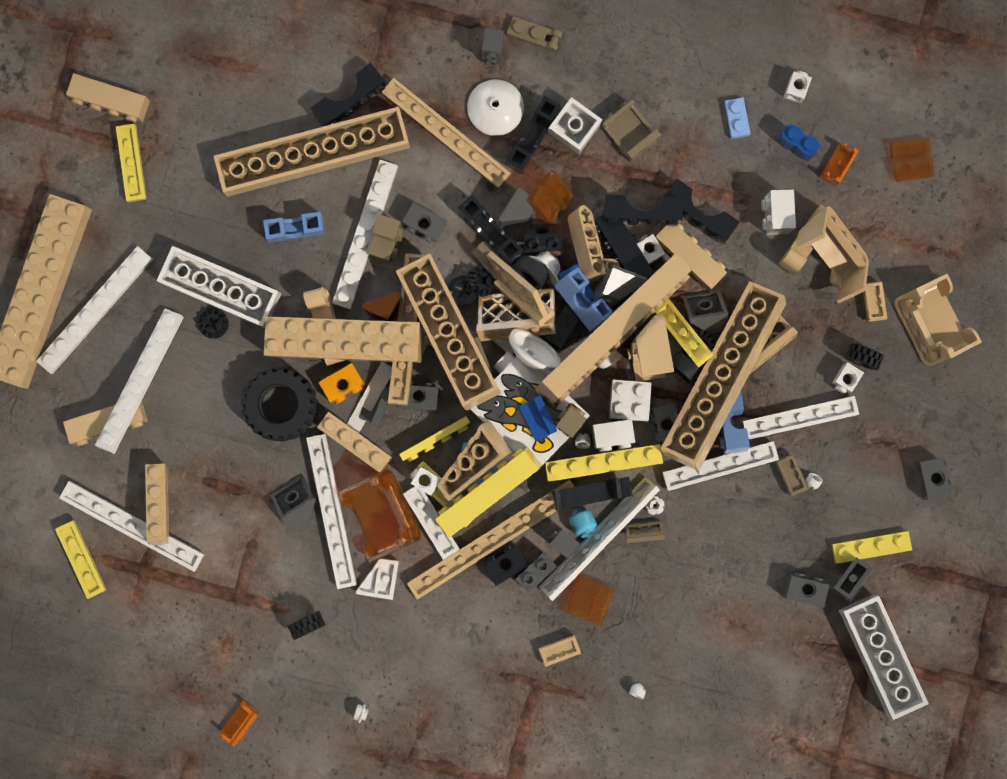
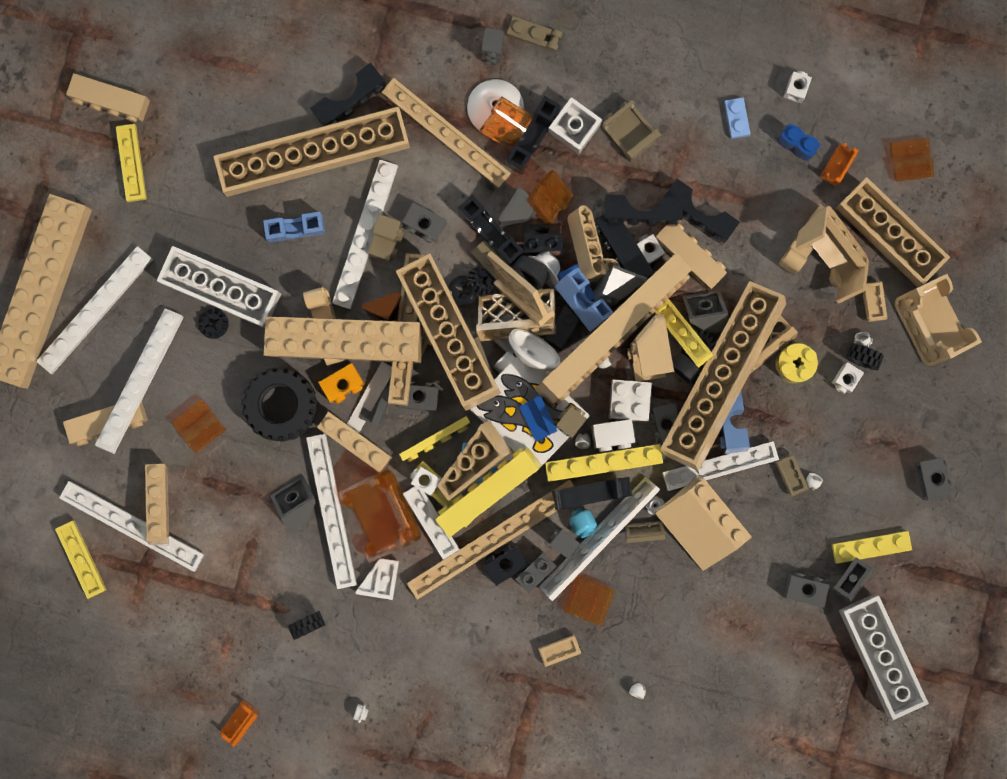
white plate [742,396,859,439] -> none
white brick [761,190,796,235] -> none
none -> clear orange slope [171,398,226,454]
none -> clear orange slope [480,96,533,151]
none -> tan slope [654,475,752,571]
none -> light yellow brick [775,343,818,383]
none -> tan brick [835,177,950,287]
none -> white plate [854,332,873,347]

